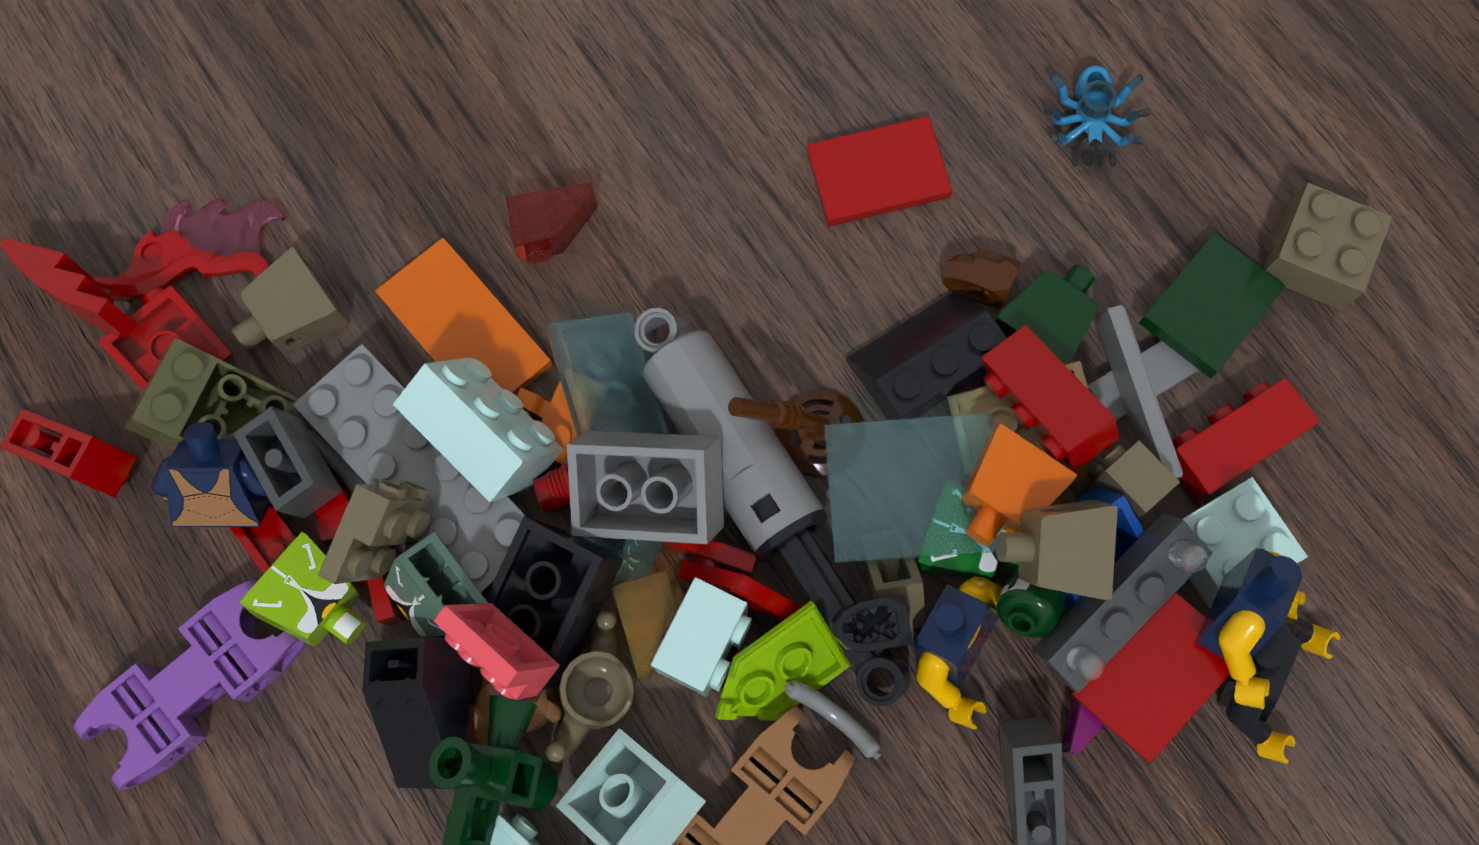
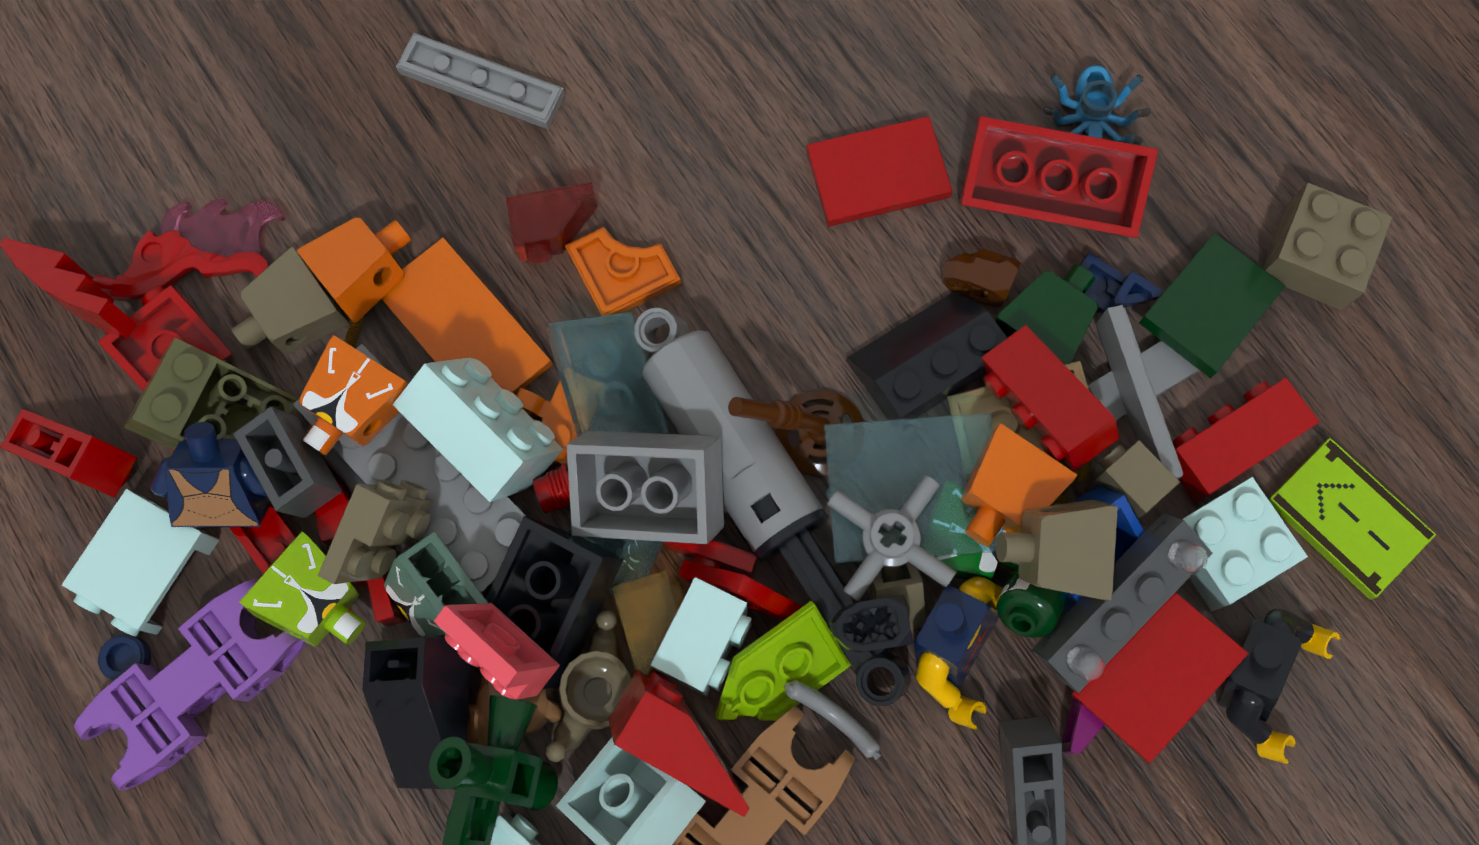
dark blue torso [1196,548,1305,709] -> none
none -> light aqua panel [62,489,219,636]
none -> dark blue tile [98,634,151,680]
none -> orange torso [296,218,412,324]
none -> orange torso [299,335,408,456]
none -> pearl gold leg [344,315,365,347]
none -> light grey tile [396,33,565,130]
none -> orange tile [565,227,681,323]
none -> red slope [608,669,750,817]
none -> light grey bar [827,475,957,602]
none -> red brick [959,116,1159,238]
none -> dark blue slope [1080,252,1163,313]
none -> lime tile [1268,438,1436,600]

